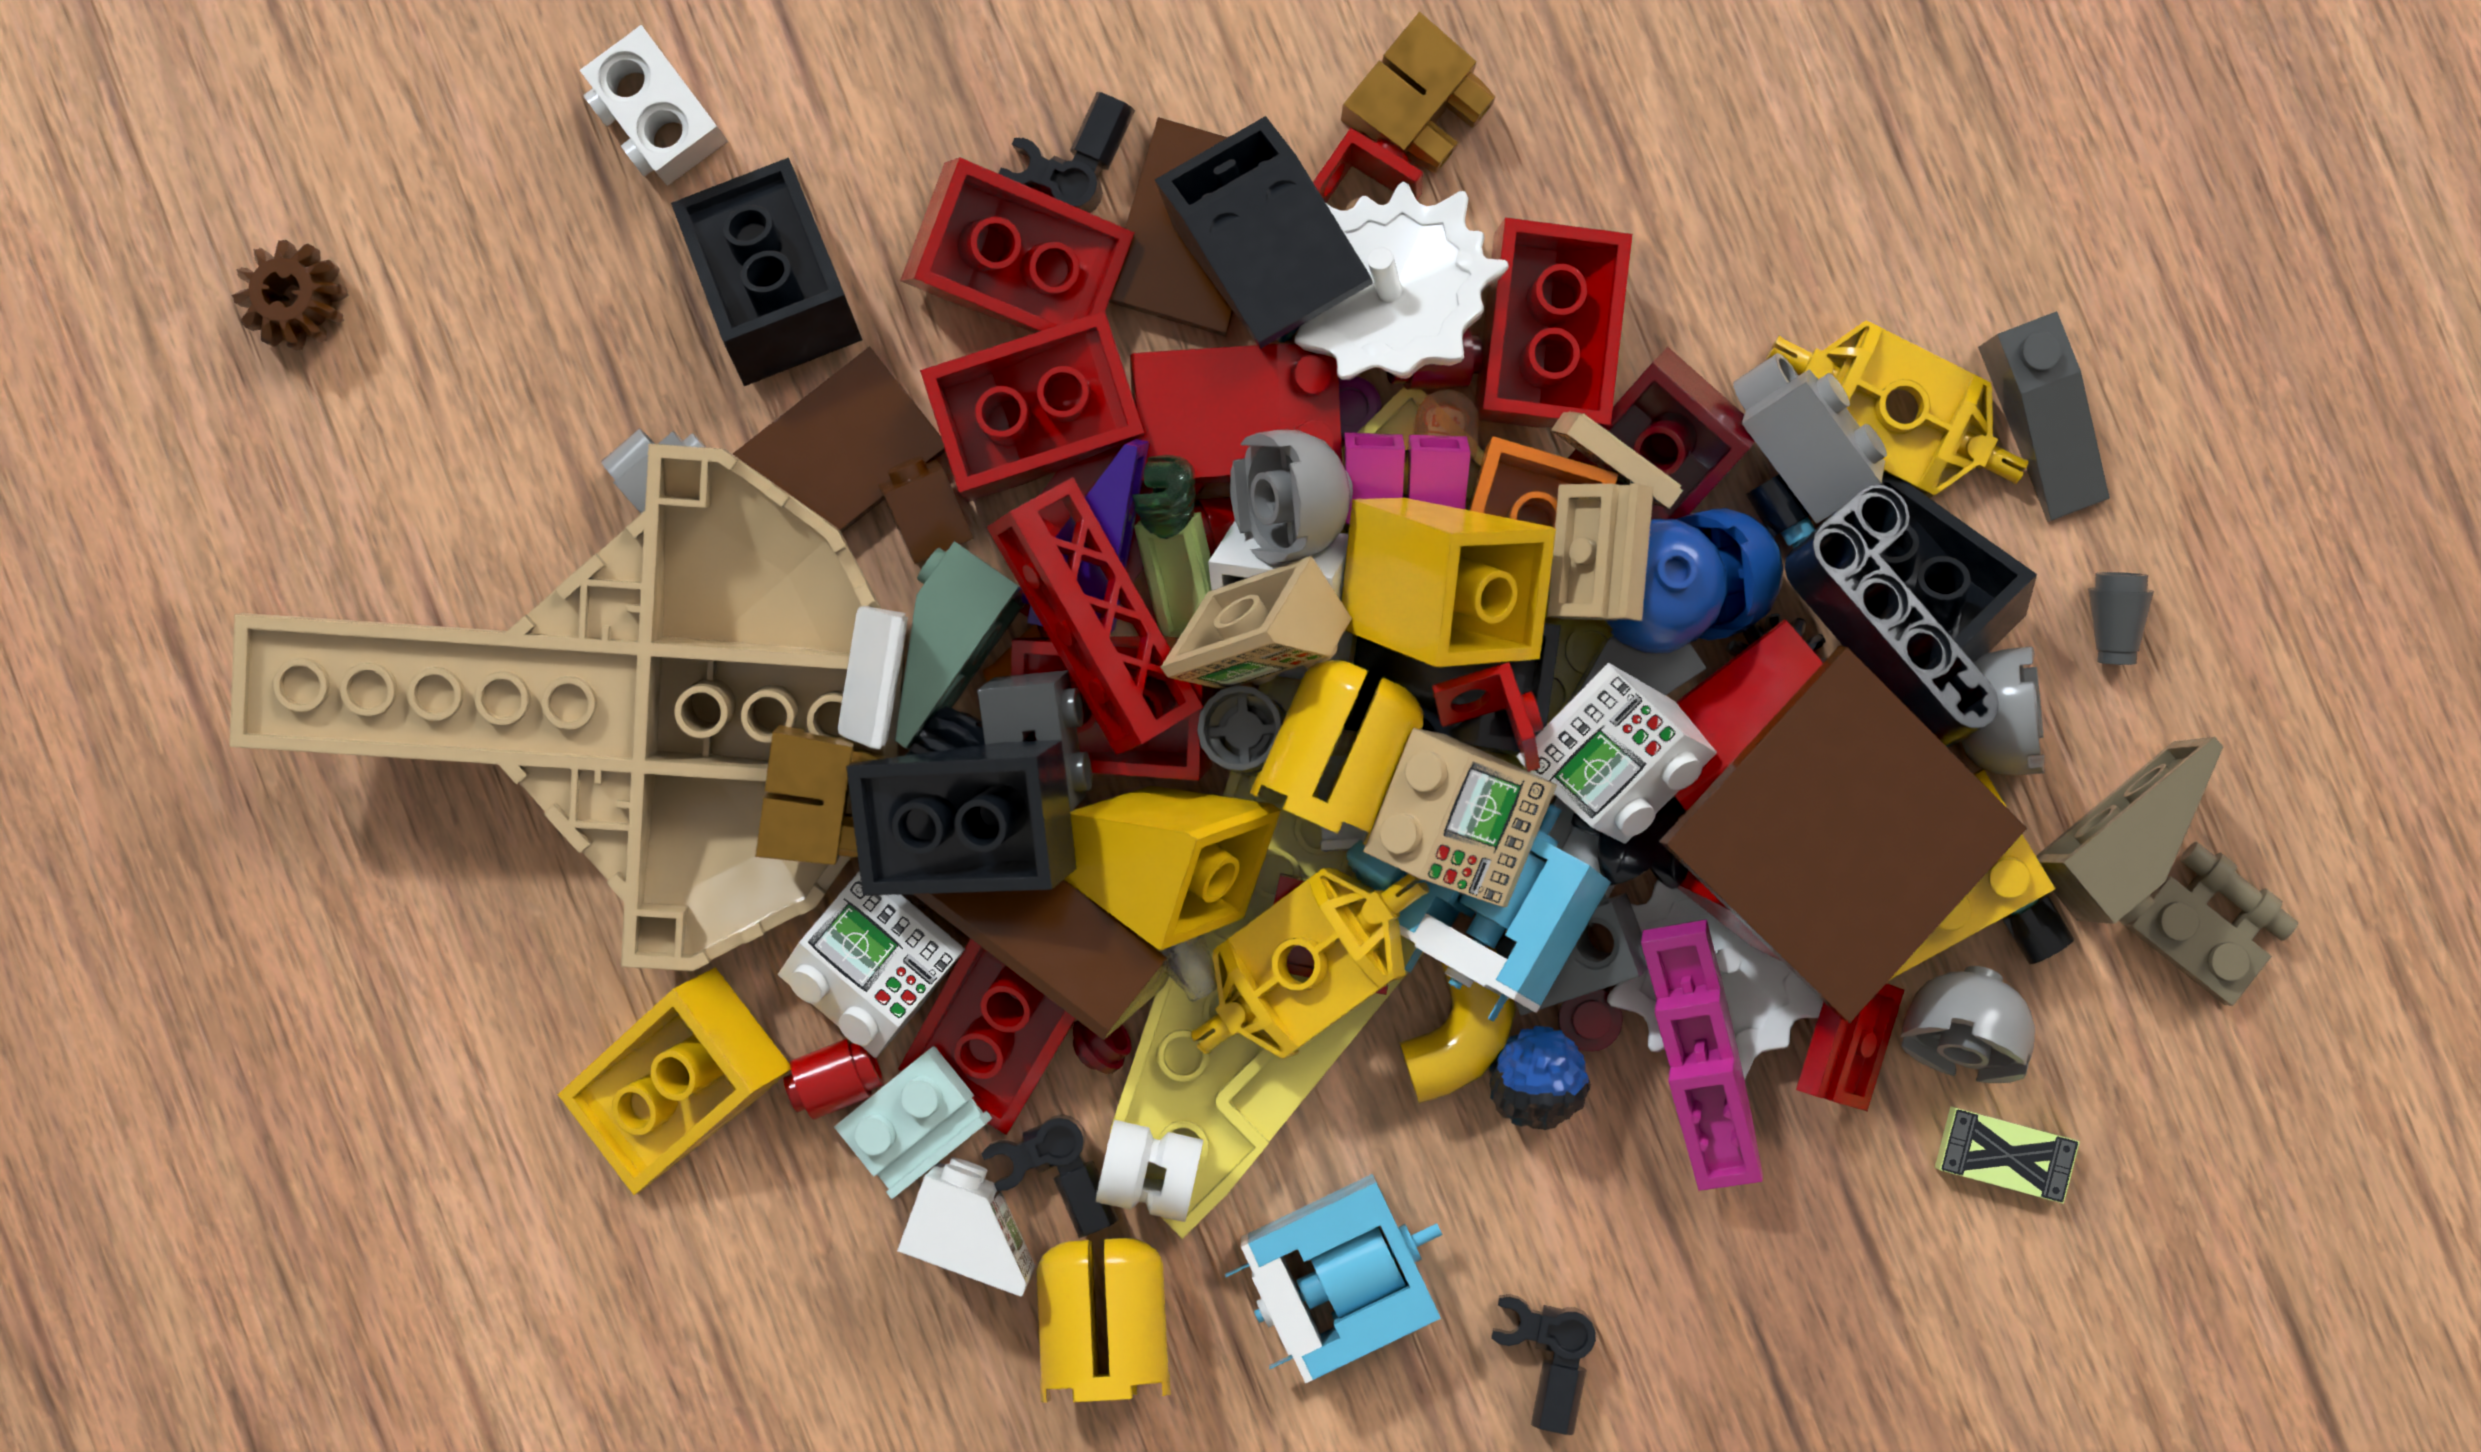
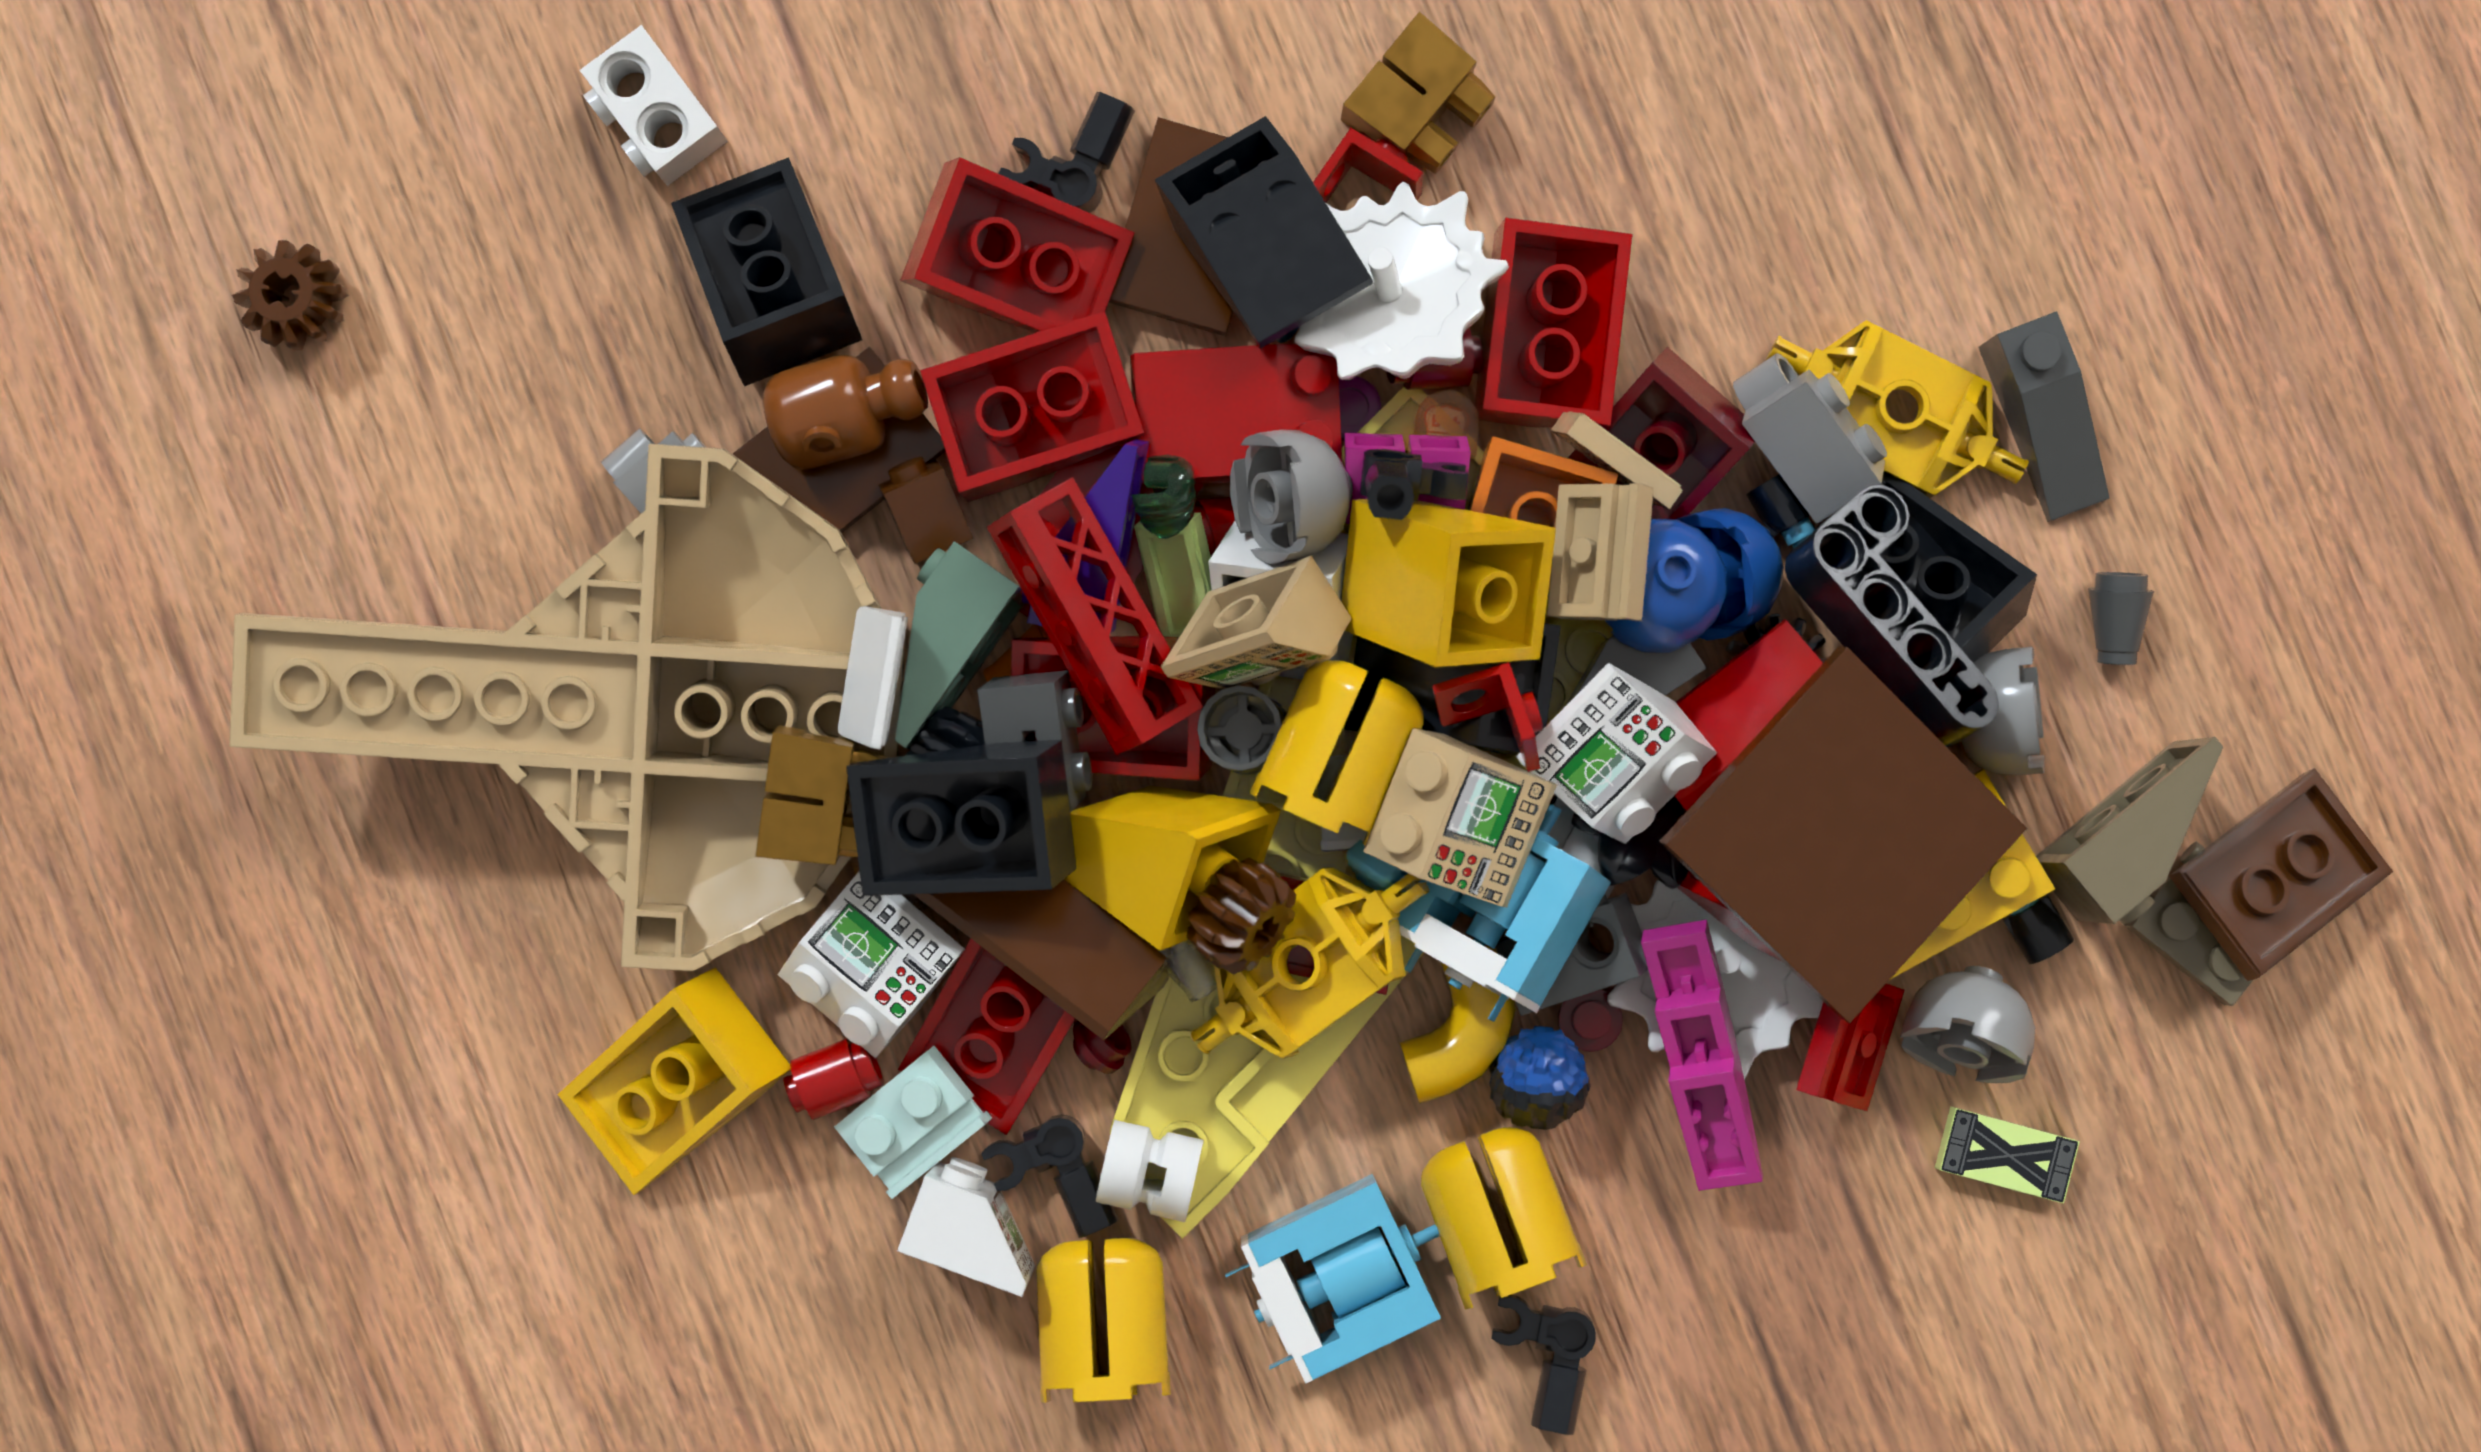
none -> dark orange piece [763,355,928,470]
none -> reddish brown gear [1186,857,1297,975]
none -> black bar [1360,449,1468,520]
none -> yellow cylinder [1421,1127,1587,1310]
none -> reddish brown tile [2169,768,2393,981]

